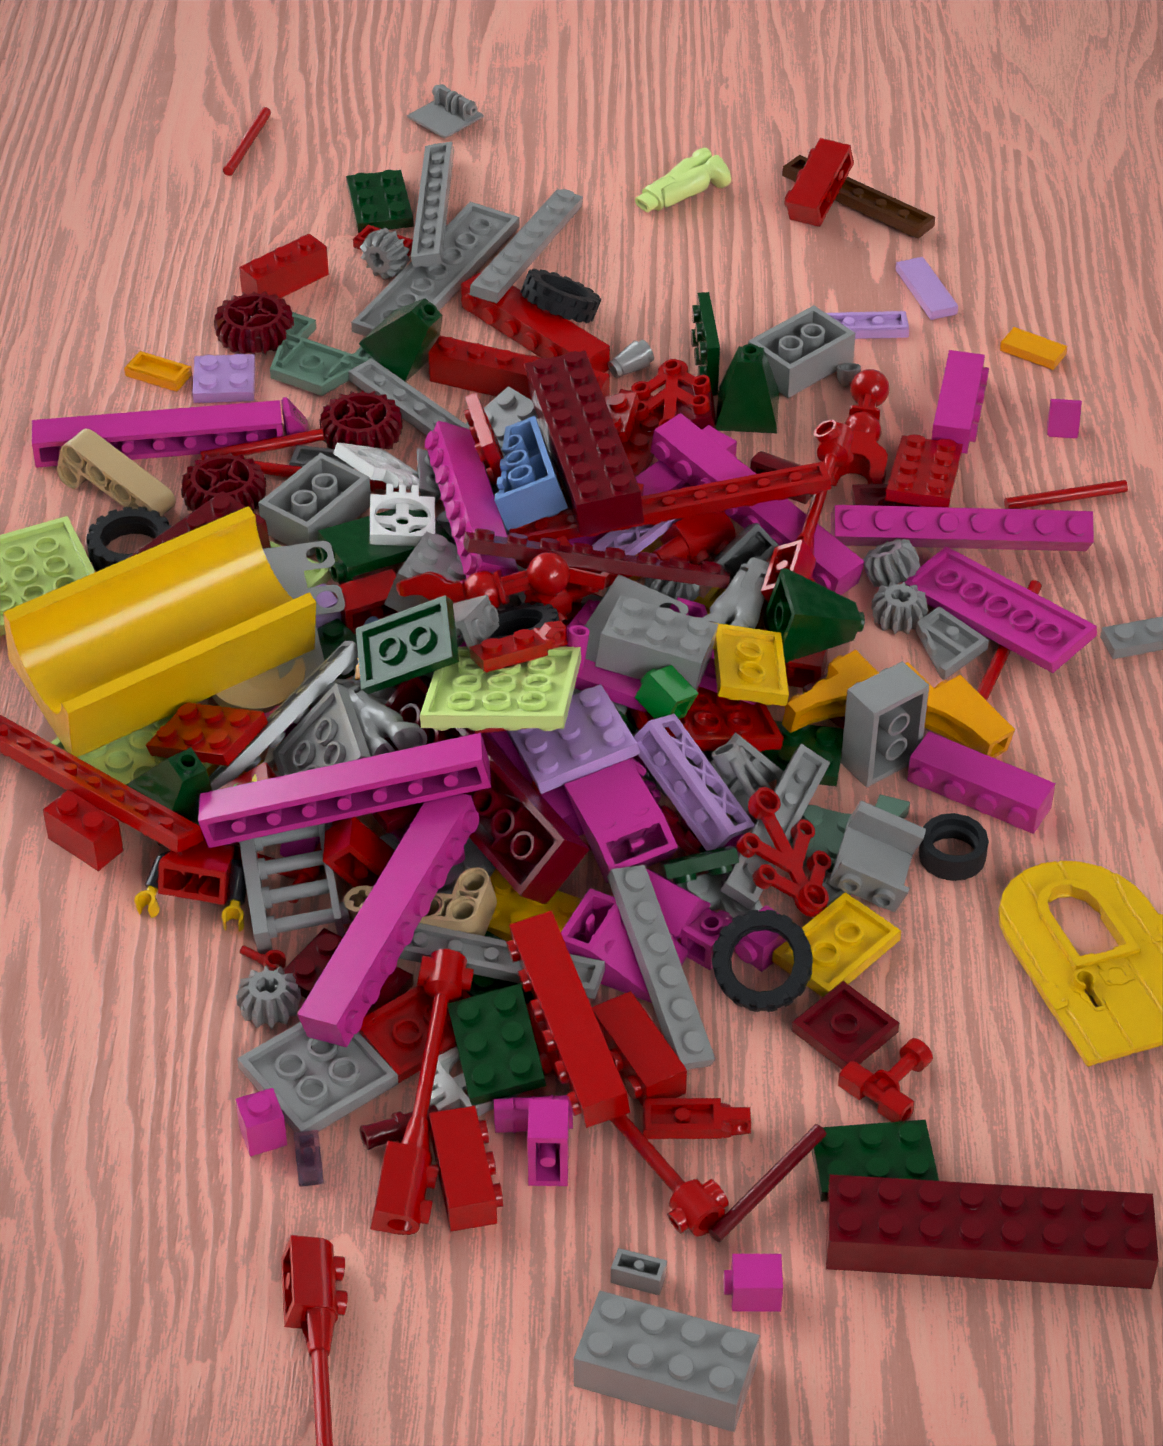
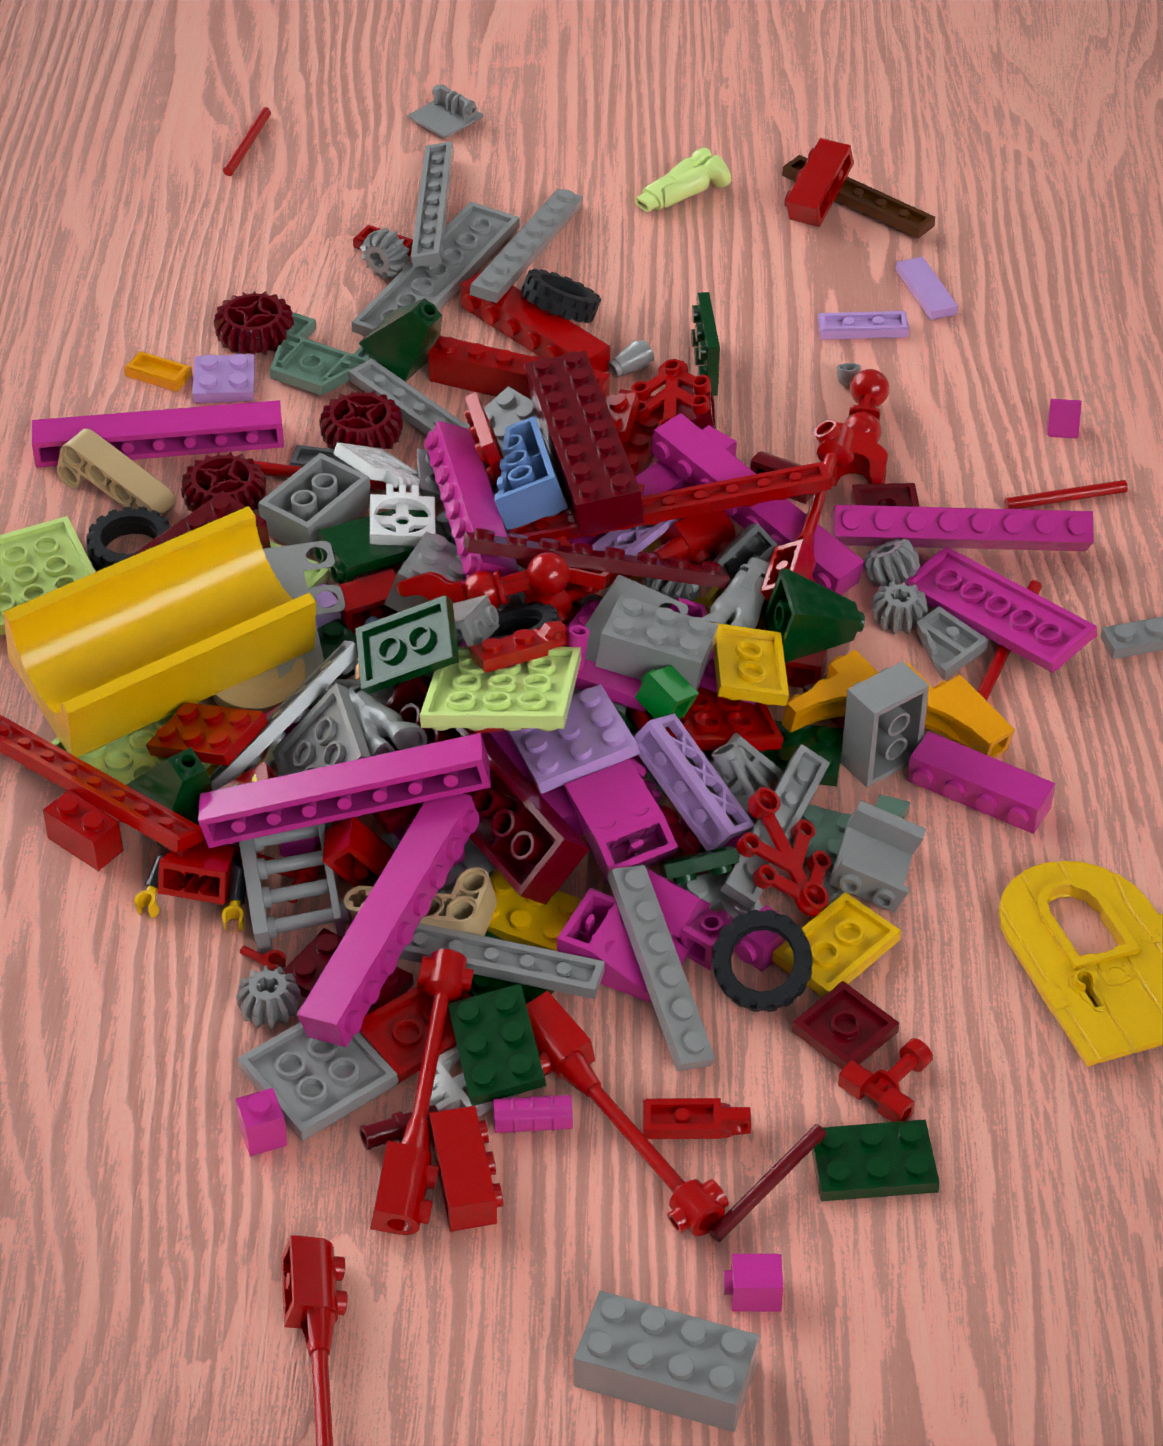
red bar [200,428,325,461] -> none
red brick [239,233,329,299] -> none
dark pink slope [281,397,310,435] -> none
clear purple piece [294,1130,324,1187] -> none
dark green plate [346,170,414,233] -> none
red brick [506,910,630,1128] -> none
dark pink brick [527,1098,569,1186] -> none
red brick [592,991,687,1106] -> none
light grey piece [611,1248,667,1295] -> none
dark green slope [716,344,779,434] -> none
light grey brick [748,305,856,398] -> none
dark red brick [826,1174,1159,1289] -> none
red plate [885,434,963,507] -> none
black tyre [918,813,989,881] -> none
dark pink brick [932,350,989,454] -> none
light orange tile [1000,327,1068,370] -> none

